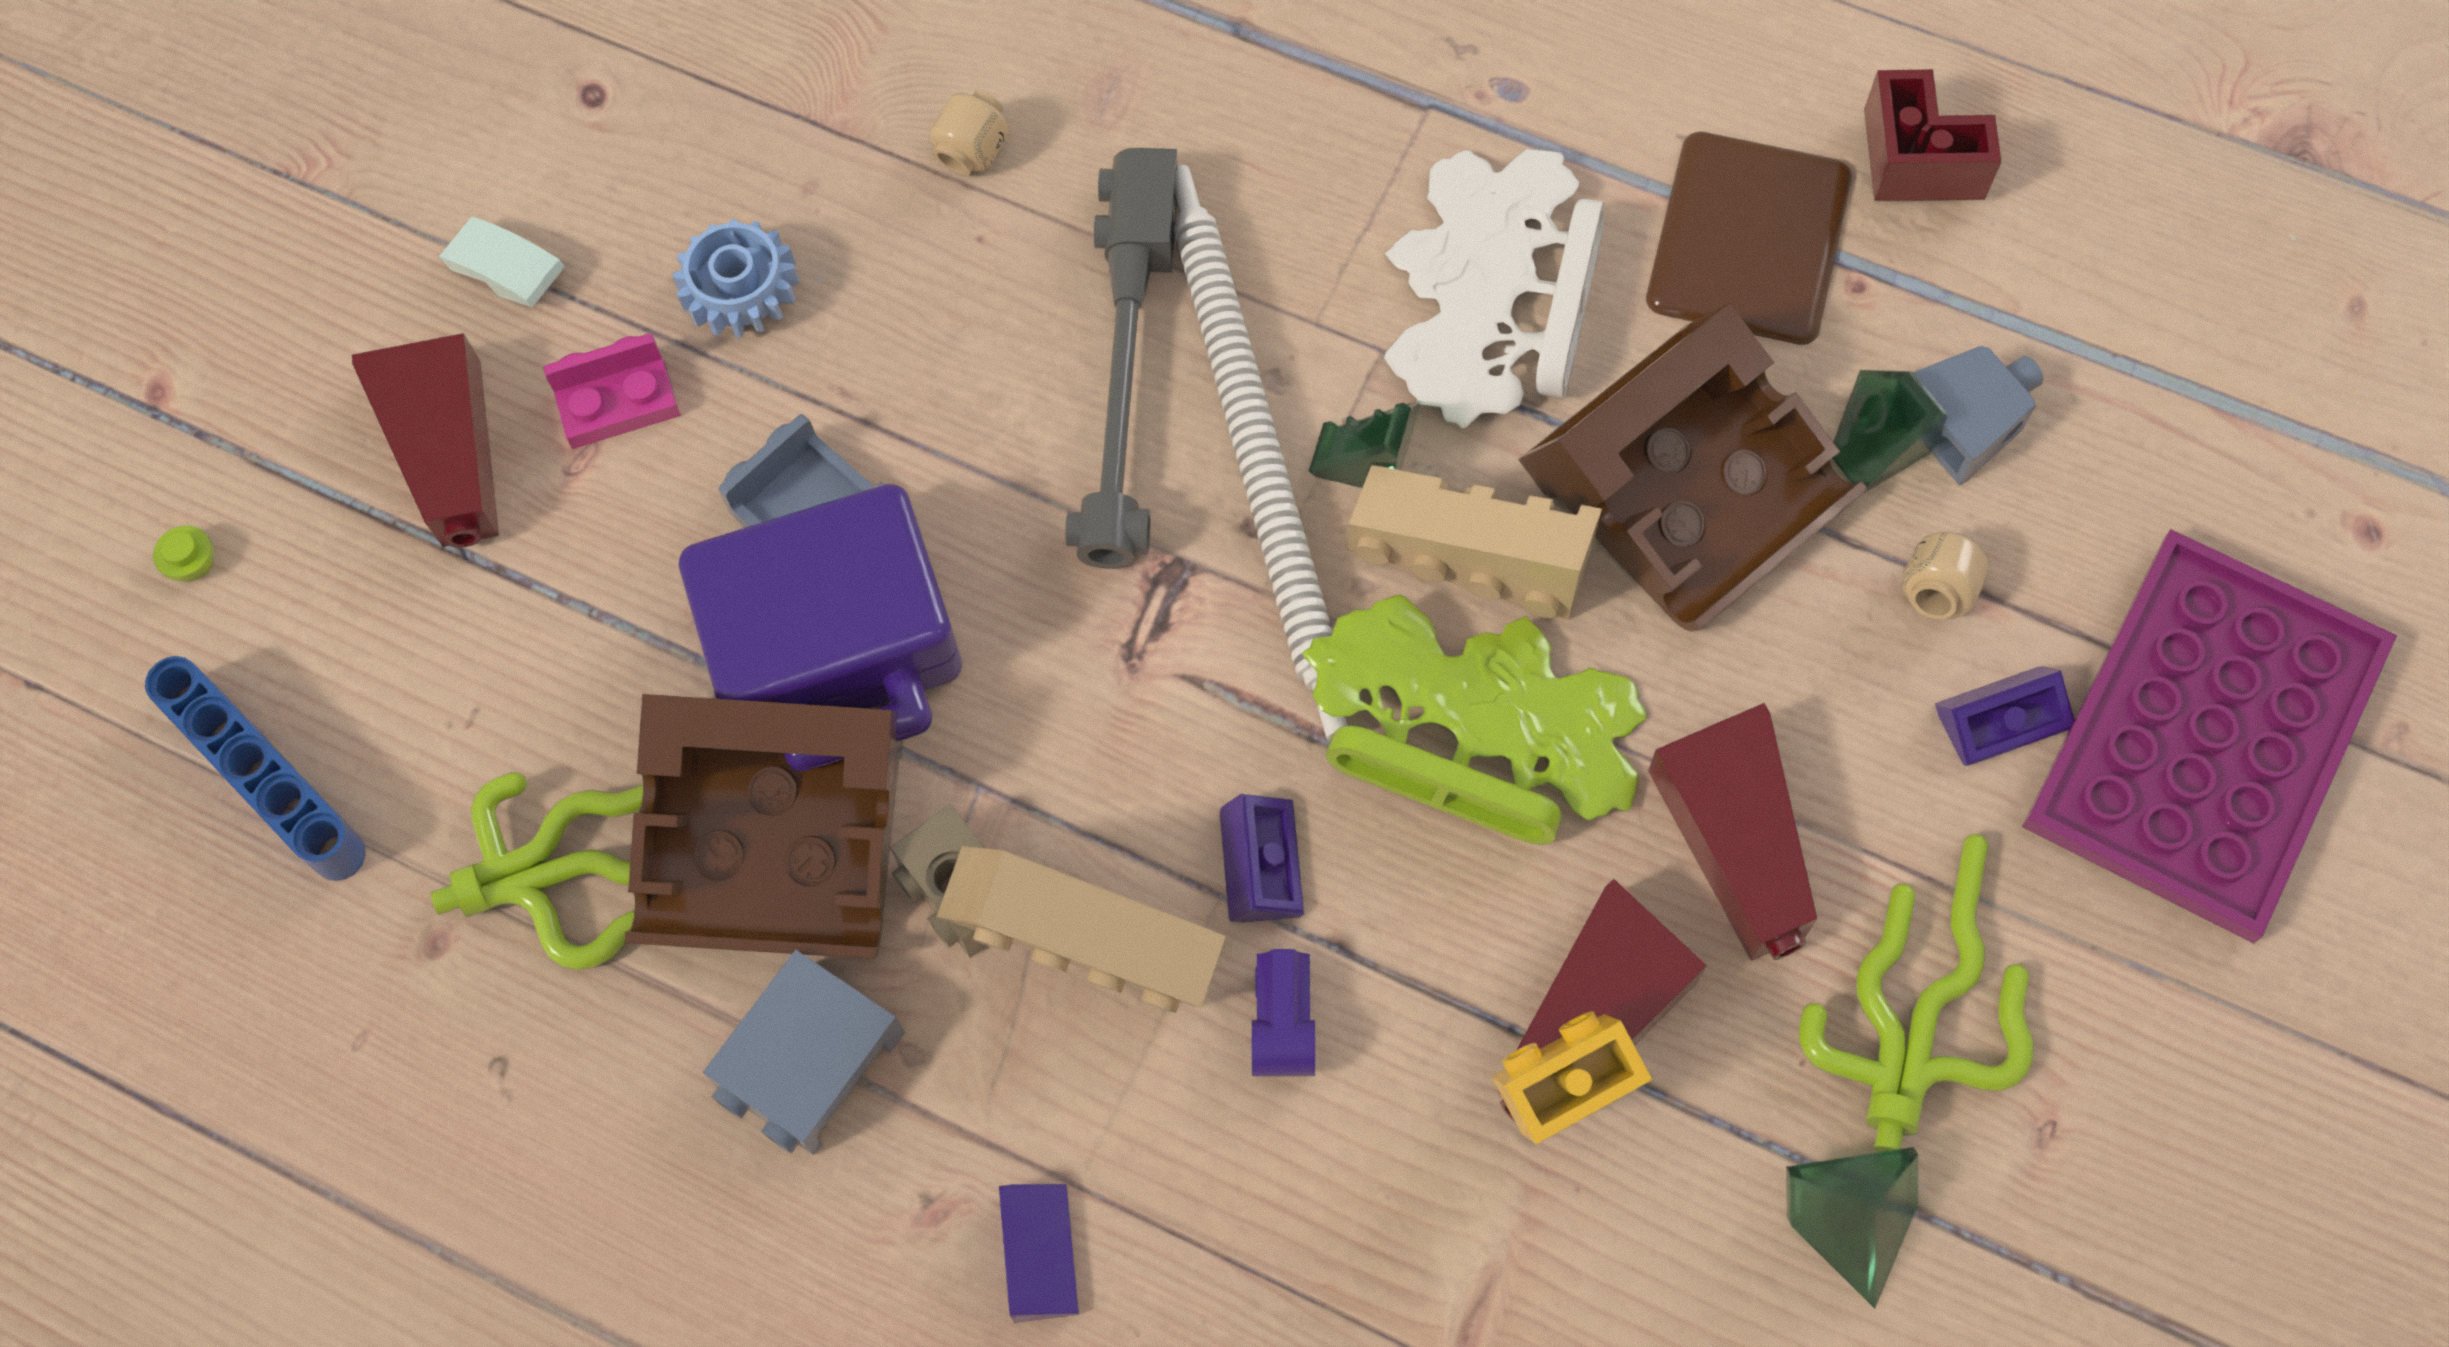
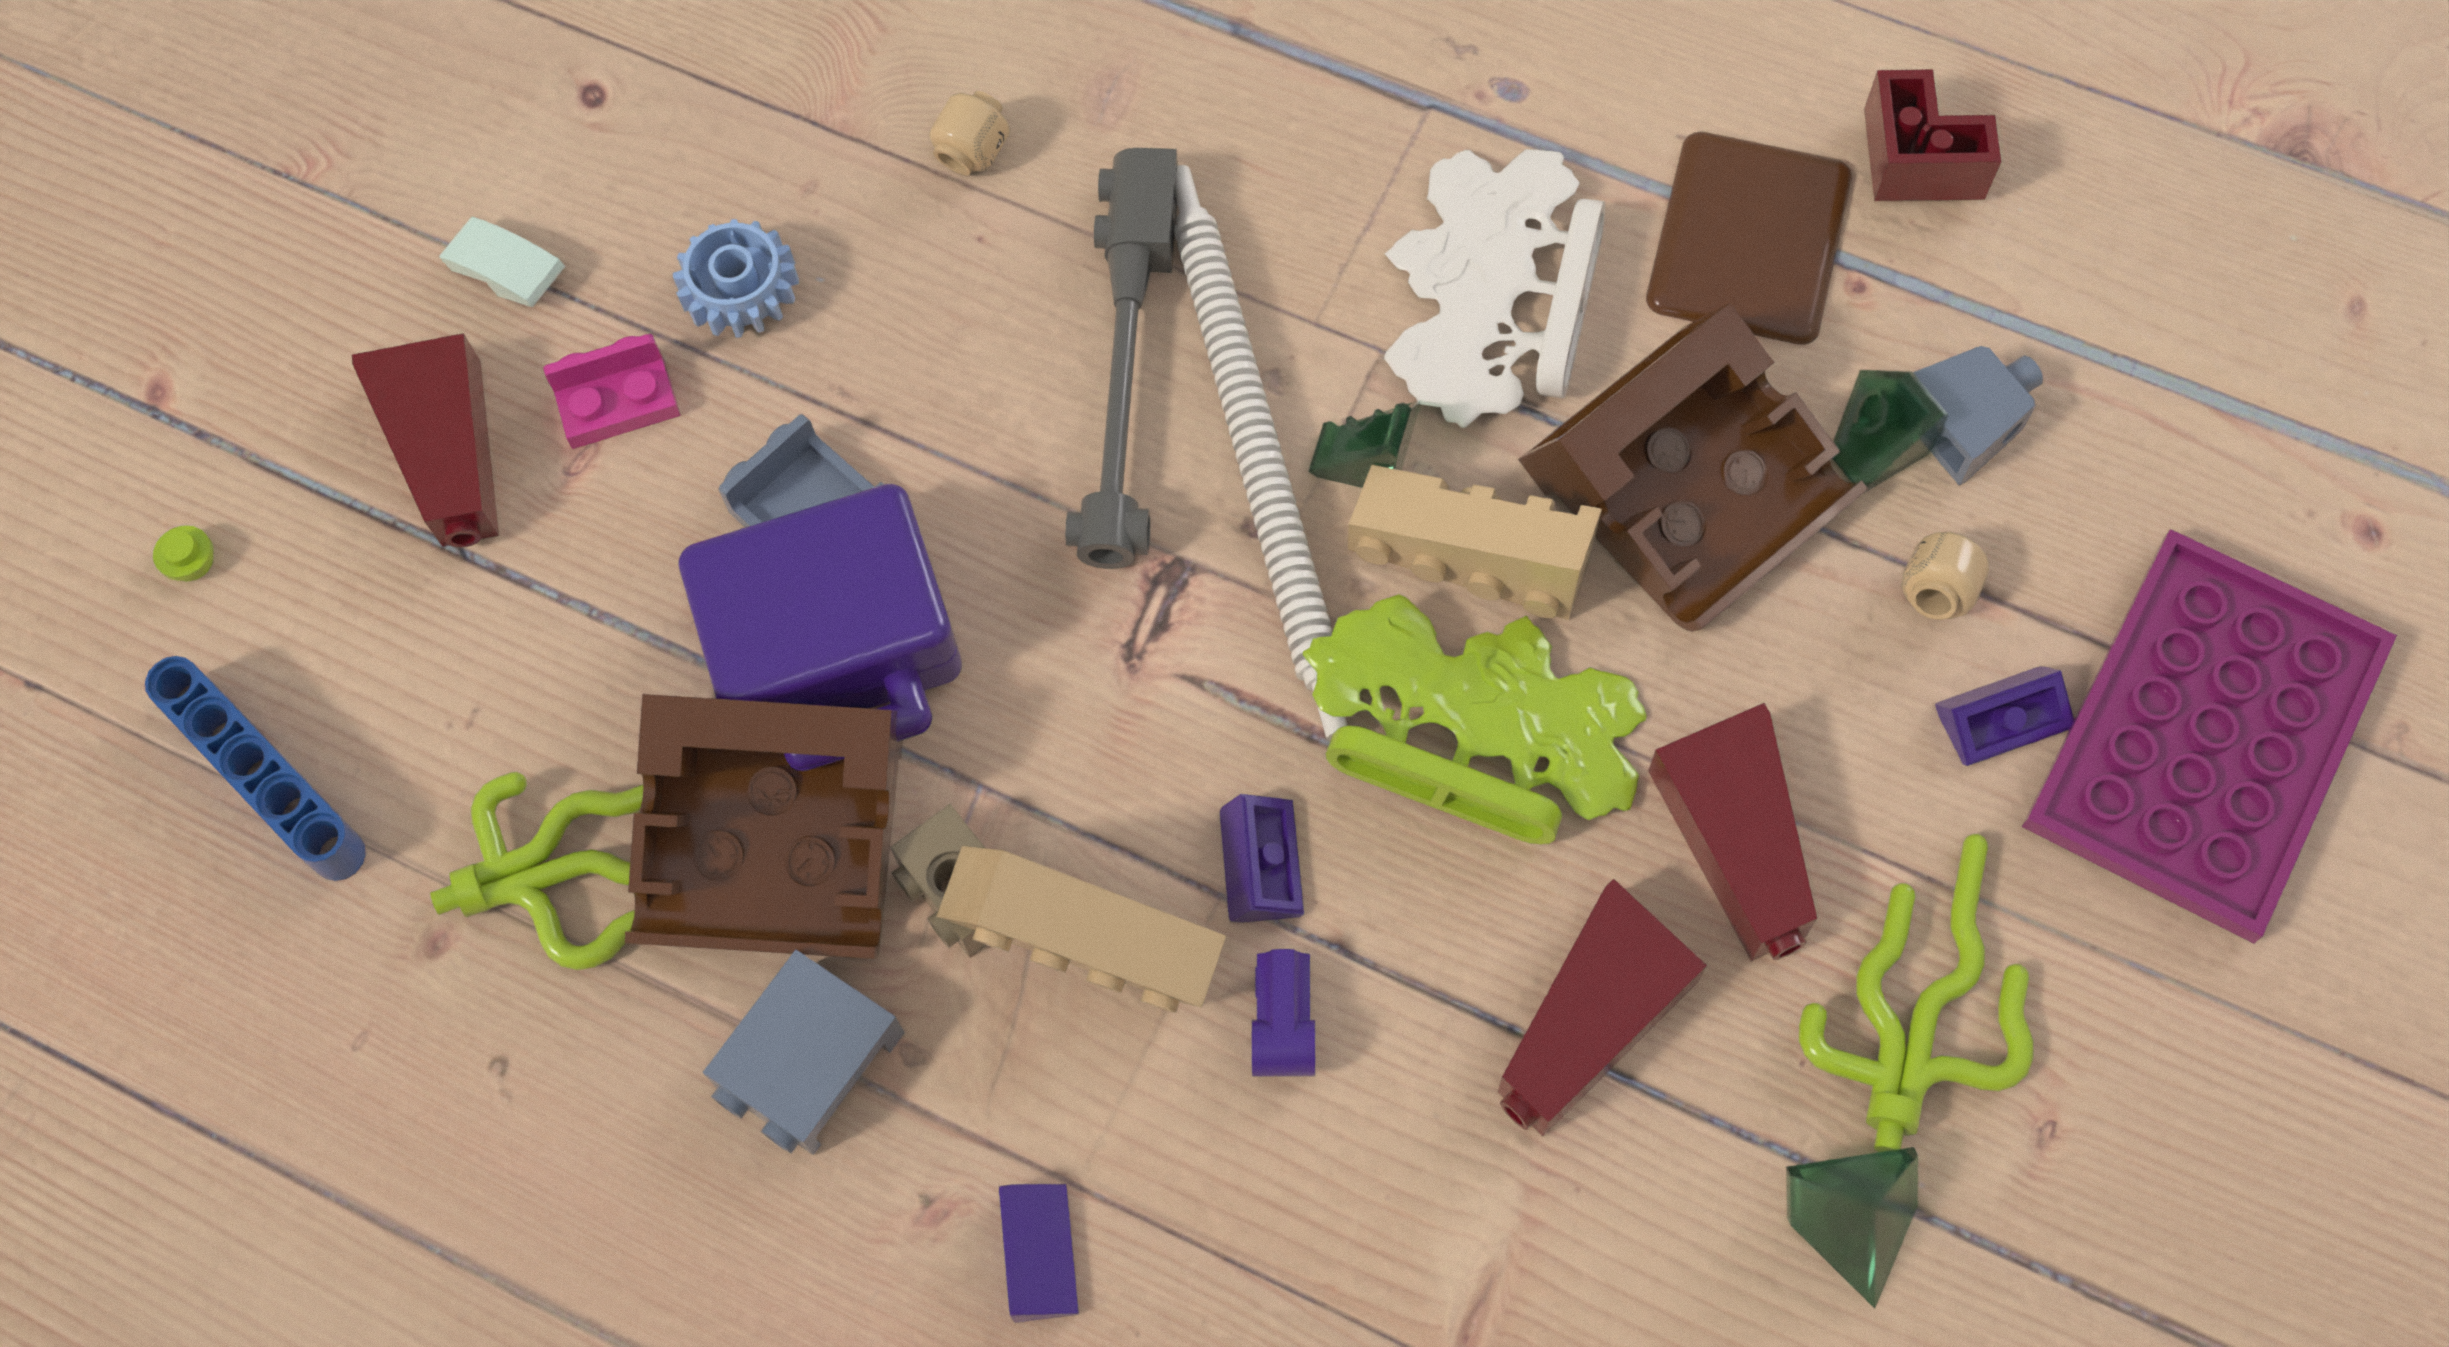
yellow brick [1491,1011,1652,1144] -> none

